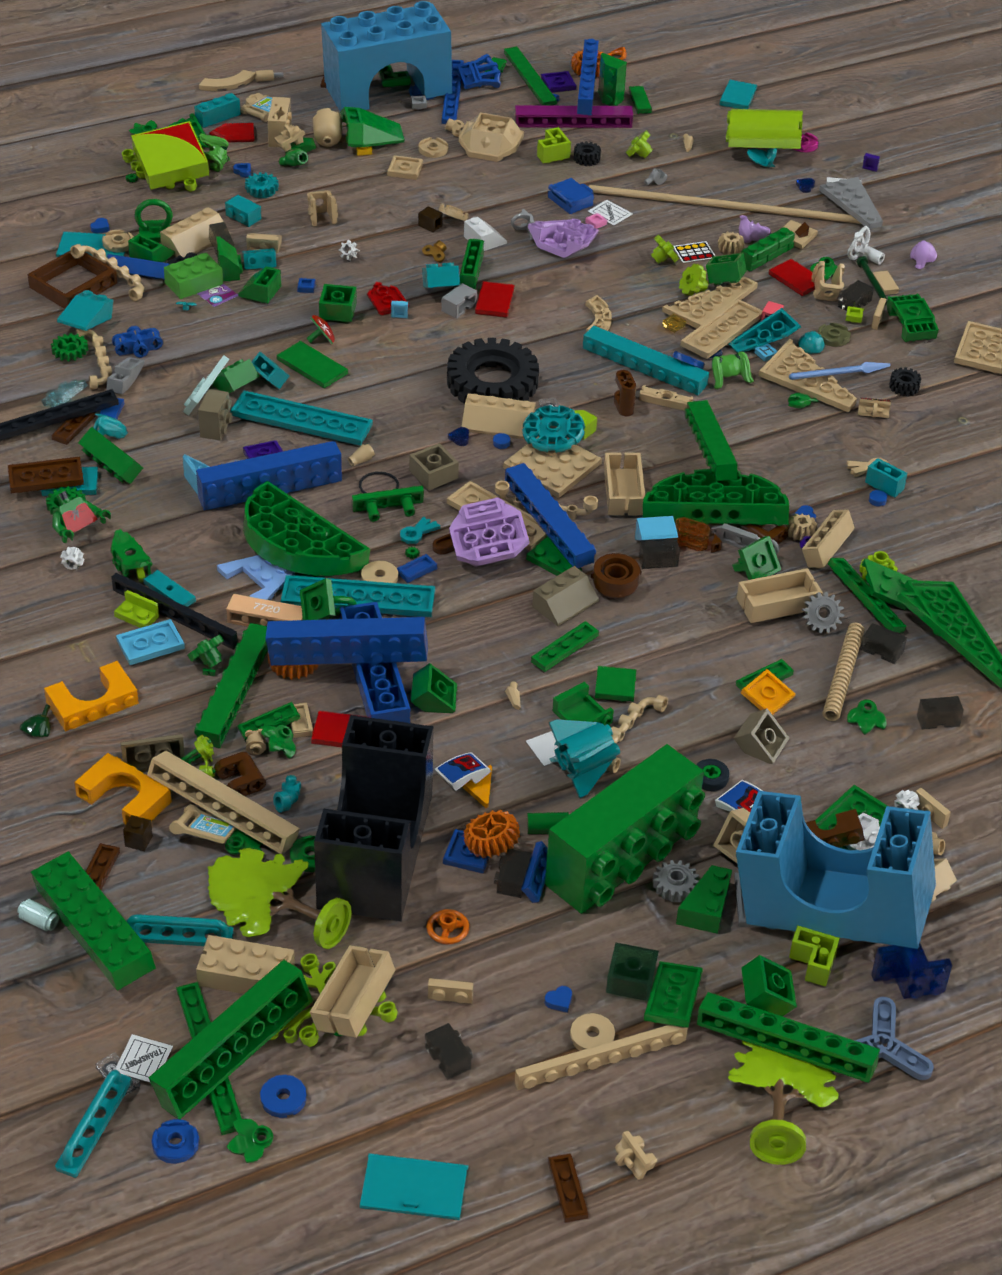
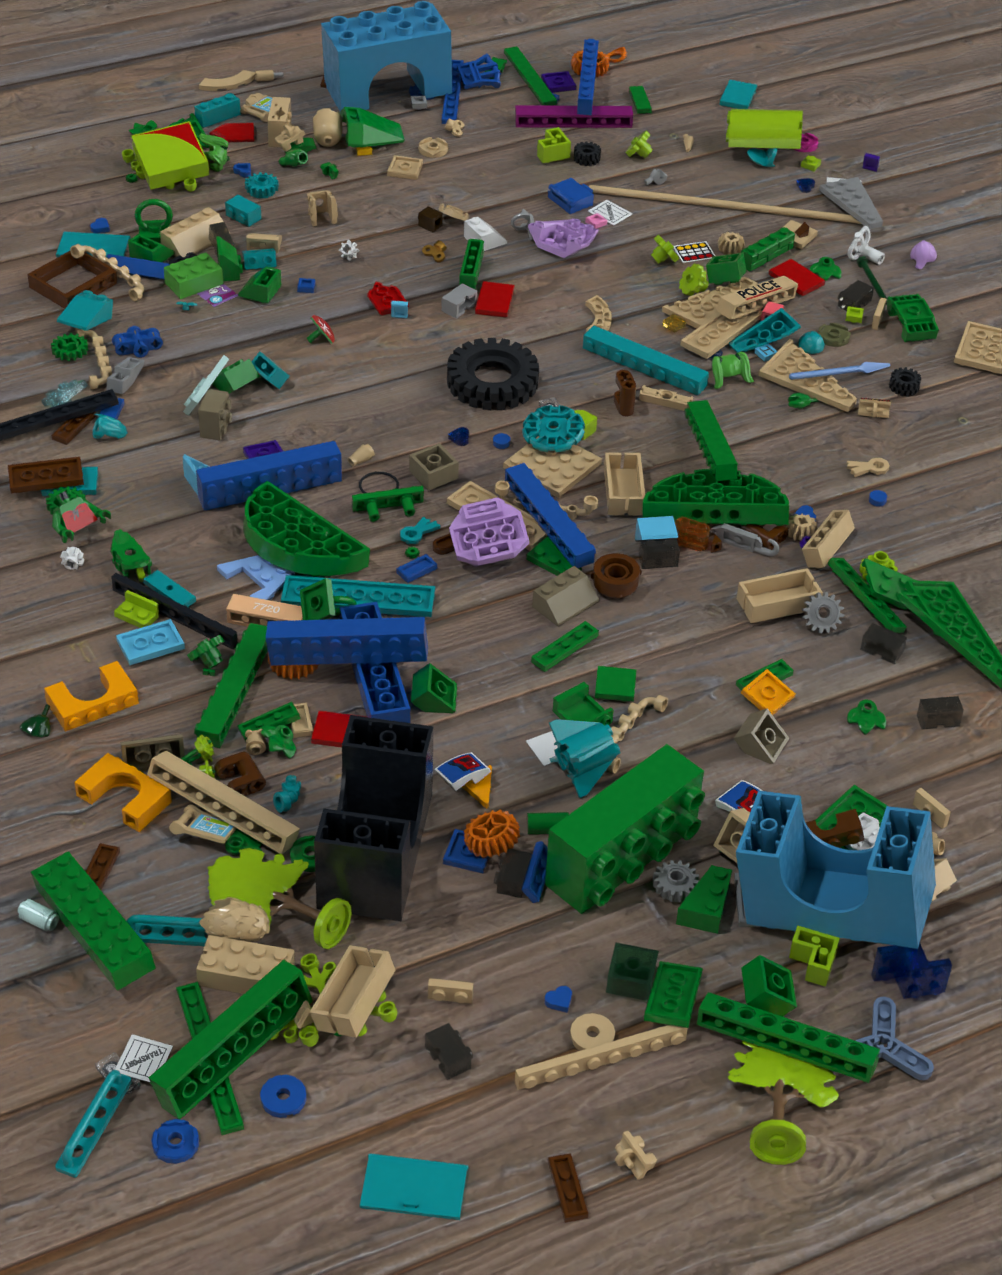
green brick [78,427,143,484] -> none
tan tile [102,230,134,253] -> none
dark brown brick [123,815,153,852] -> none
green plate [227,1119,273,1163] -> none
teal plate [230,390,373,446] -> none
green tile [277,341,348,389] -> none
green brick [319,284,357,322] -> none
tan tile [361,561,398,583] -> none
green brick [378,65,411,87] -> none
teal brick [422,262,460,288] -> none
orange piece [426,909,470,944] -> none
tan piece [459,112,524,162] -> none
tan slope [461,394,536,439] -> none
tan bar [505,682,521,710] -> none
green slope [598,53,627,106] -> none
blue tile [672,351,705,369] -> none
black bush [696,759,729,791] -> none
green bracket [732,536,782,580] -> none
lavender hair [739,215,771,243] -> none
tan piece [812,261,845,301] -> none
tan piece [822,623,865,721] -> none
teal brick [865,458,908,498] -> none
tan tile [873,271,899,295] -> none
white gear [894,790,920,810] -> none
none -> tan head [199,897,270,942]
none -> tan slope [294,1001,313,1029]
none -> green piece [320,162,339,179]
none -> tan brick [717,276,798,320]
none -> lime plate [801,155,821,171]

